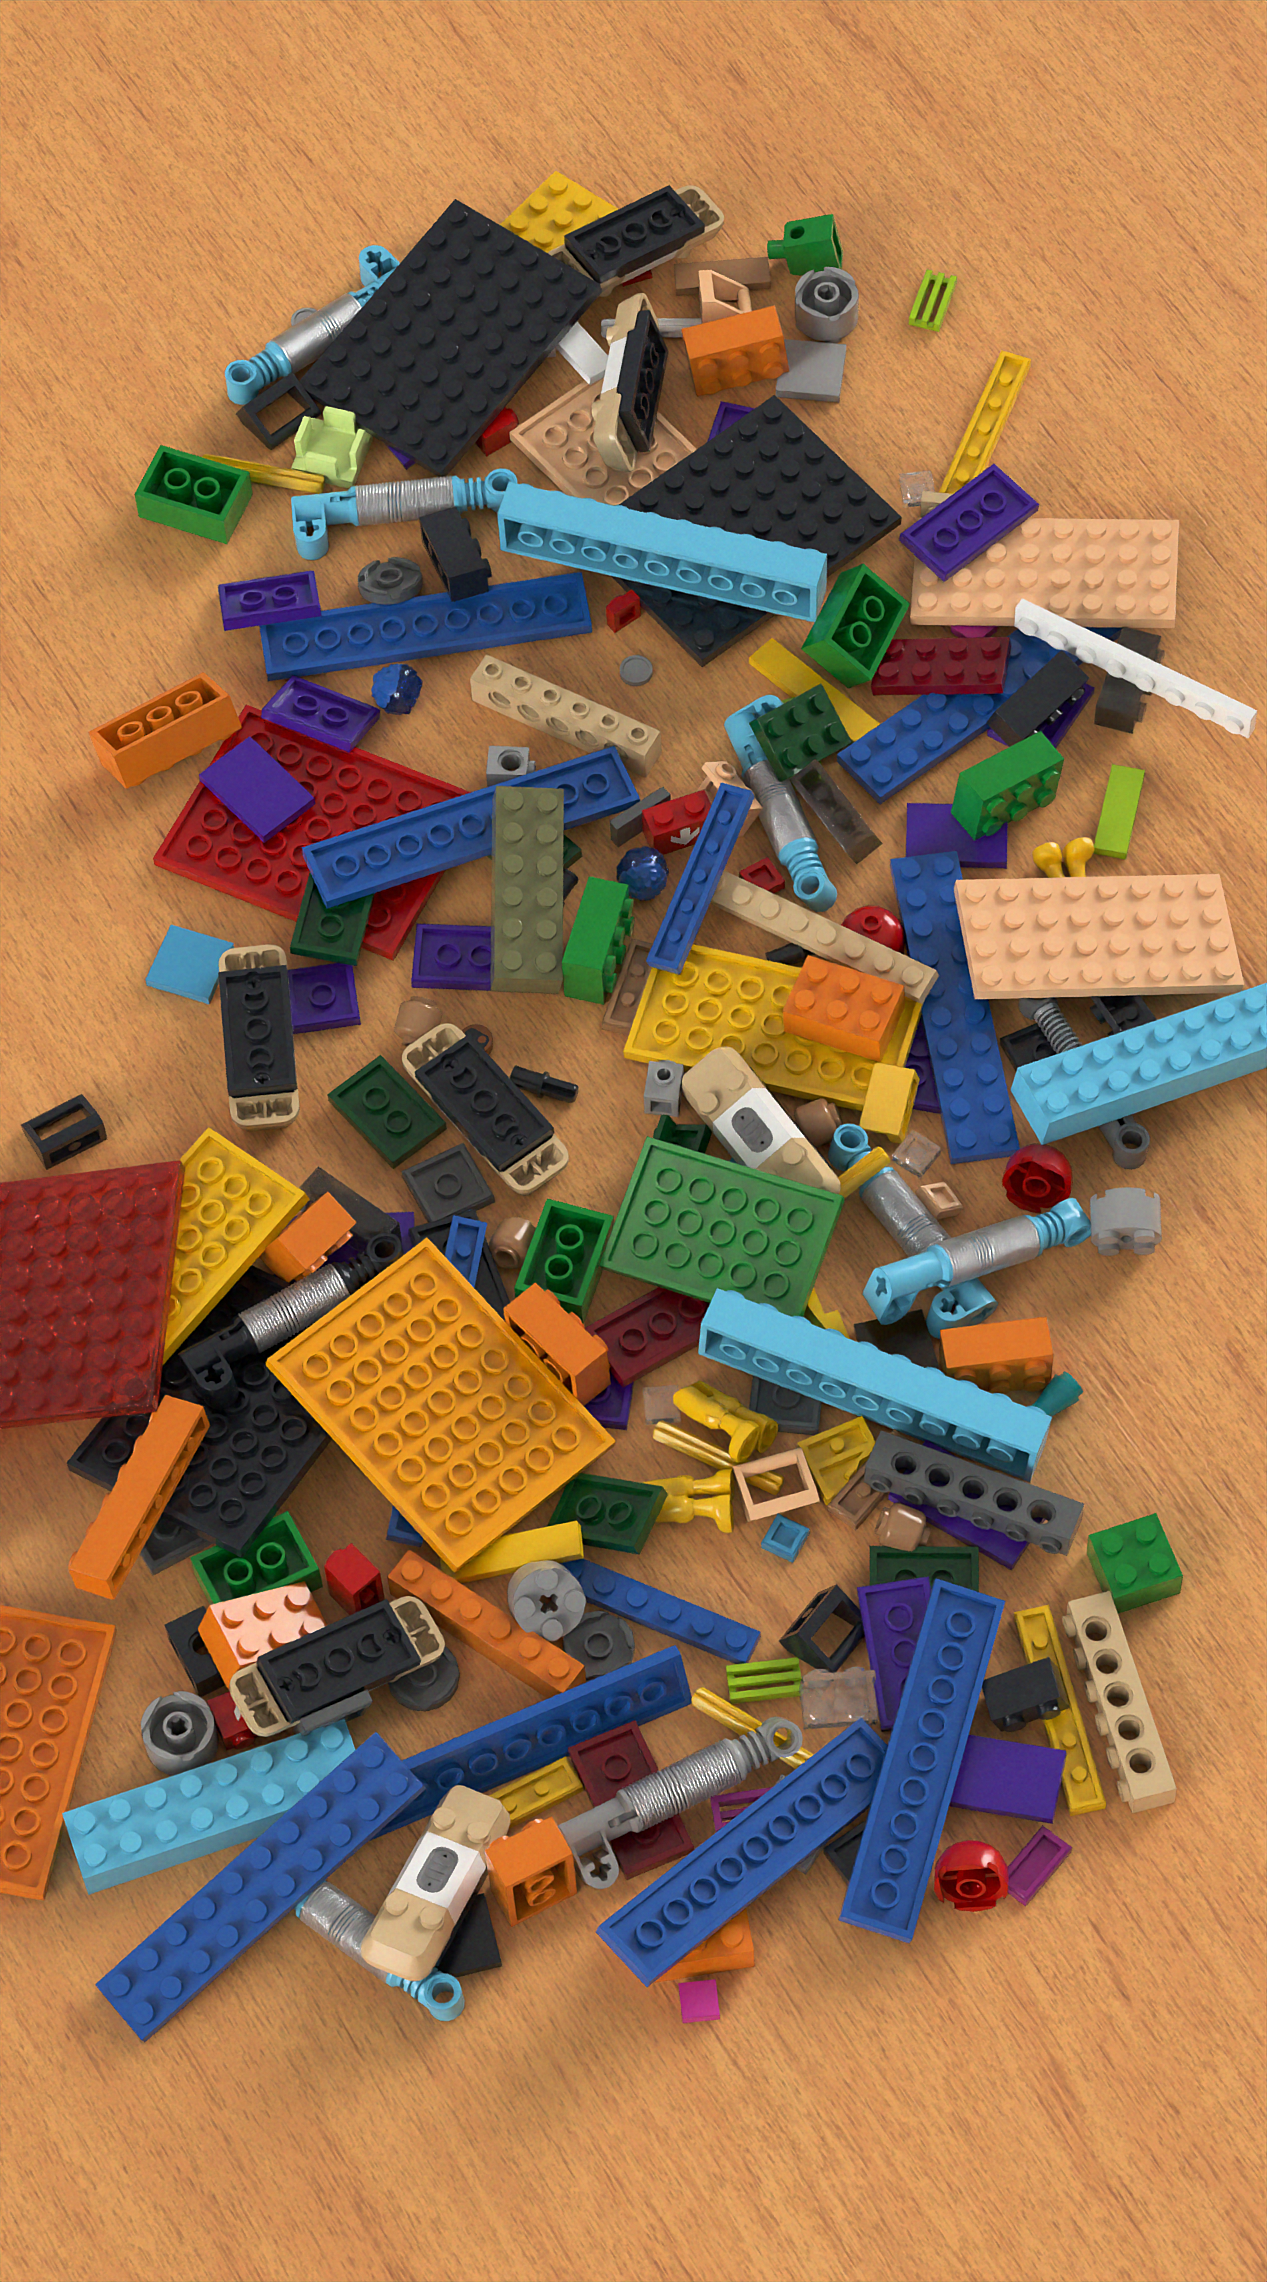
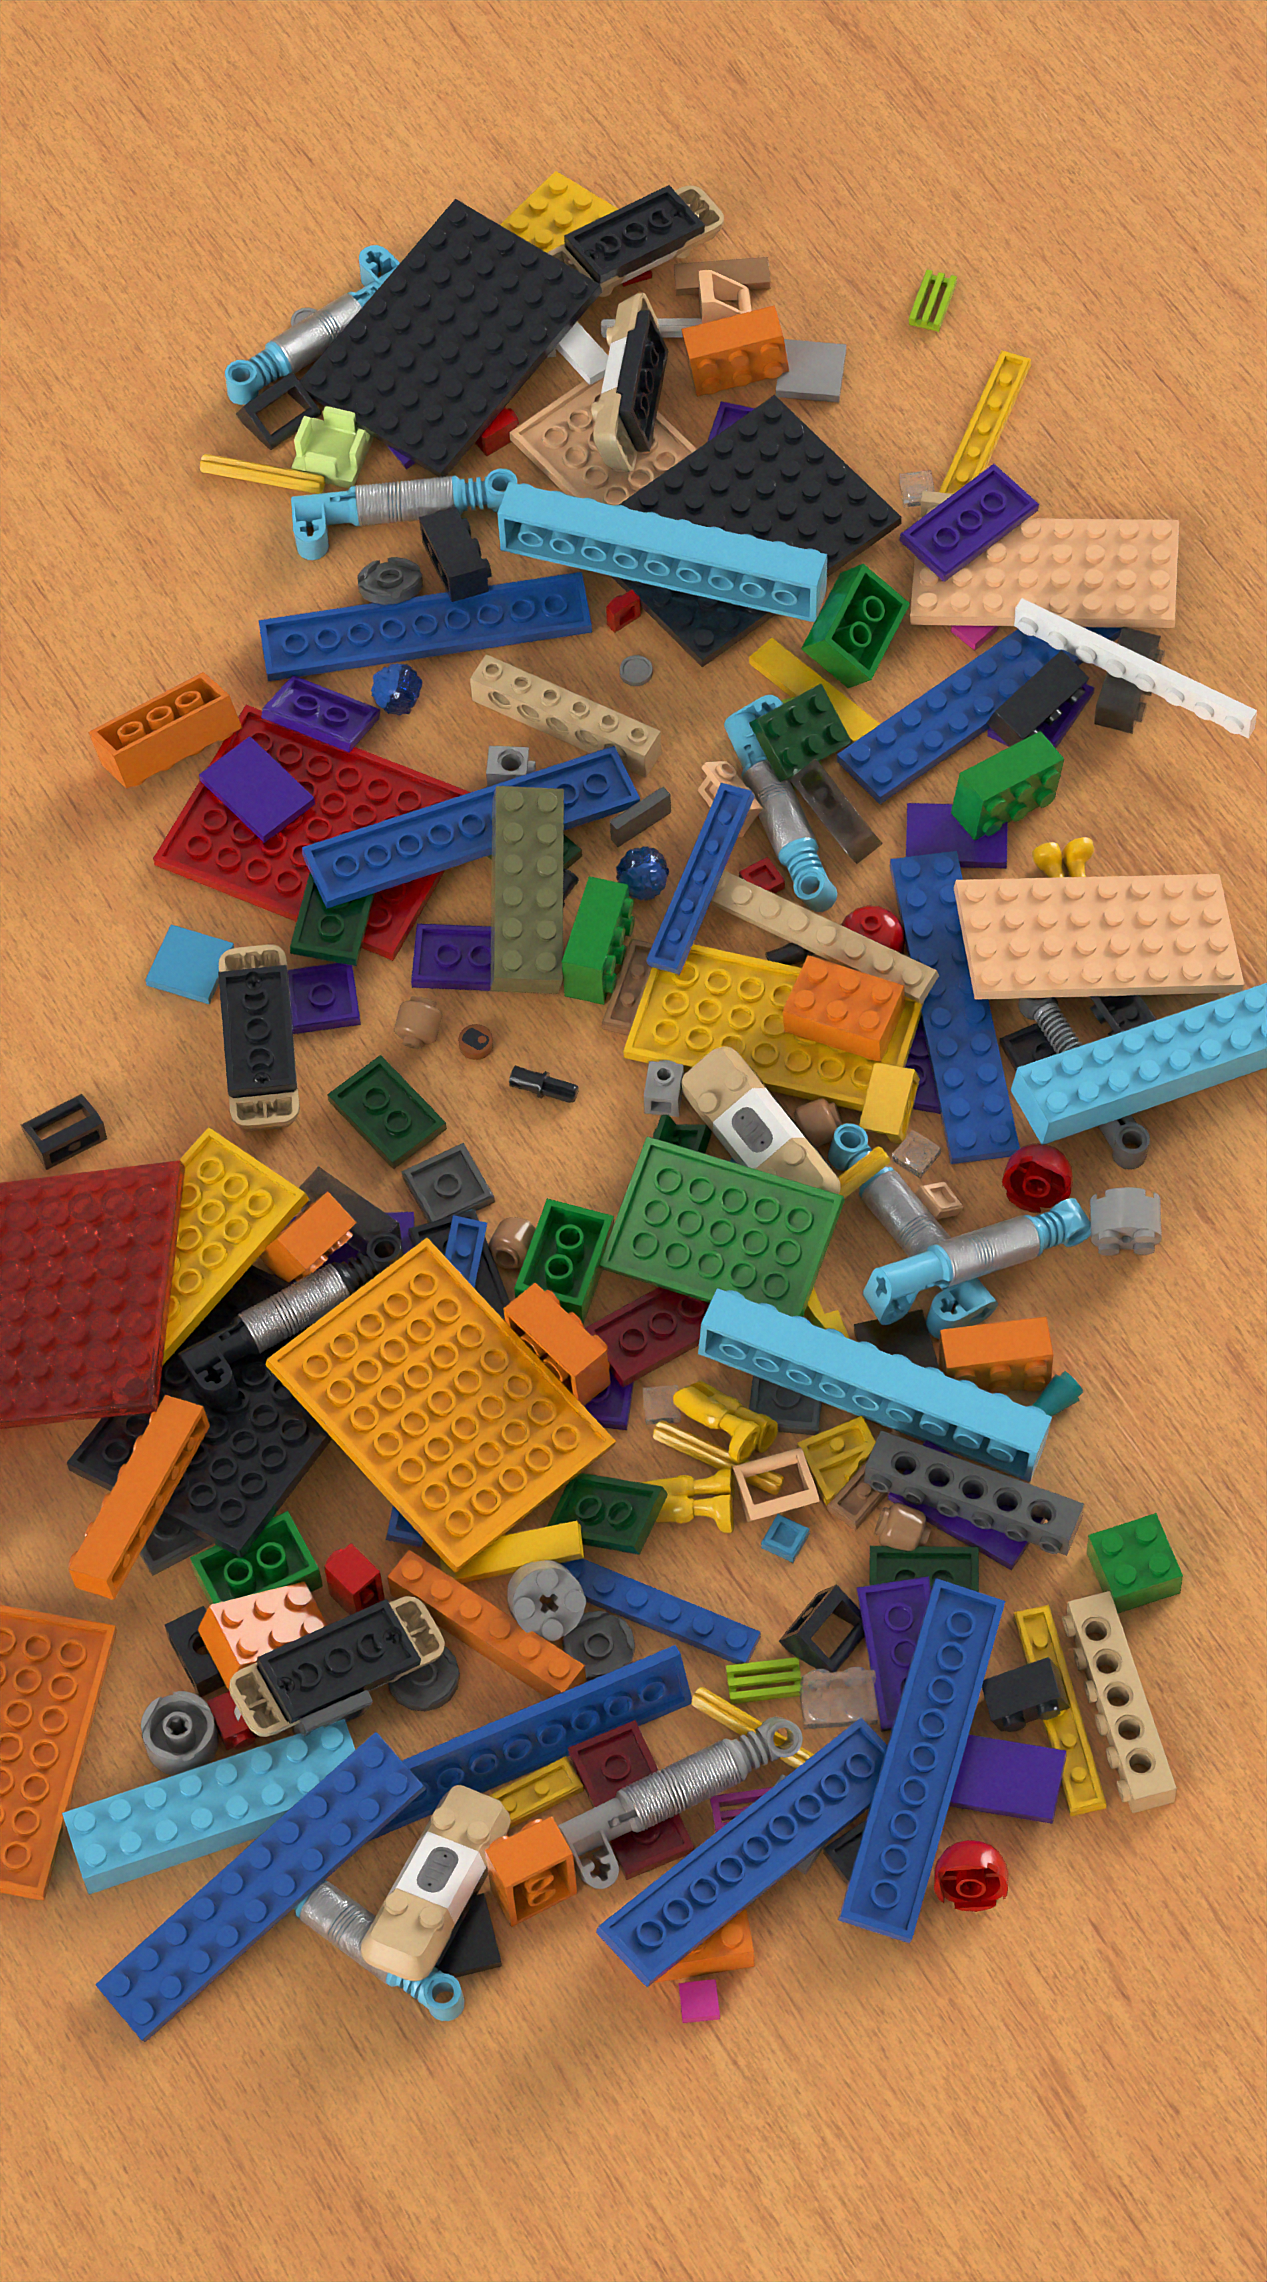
green brick [134,445,253,544] -> none
dark purple tile [218,571,322,631] -> none
black piece [402,1023,569,1196] -> none
red brick [642,789,711,858] -> none
green torso [767,214,843,276] -> none
light grey brick [795,267,859,344] -> none
dark red plate [871,637,1012,696] -> none
magenta tile [1007,1825,1072,1906] -> none
lime tile [1093,764,1145,860] -> none

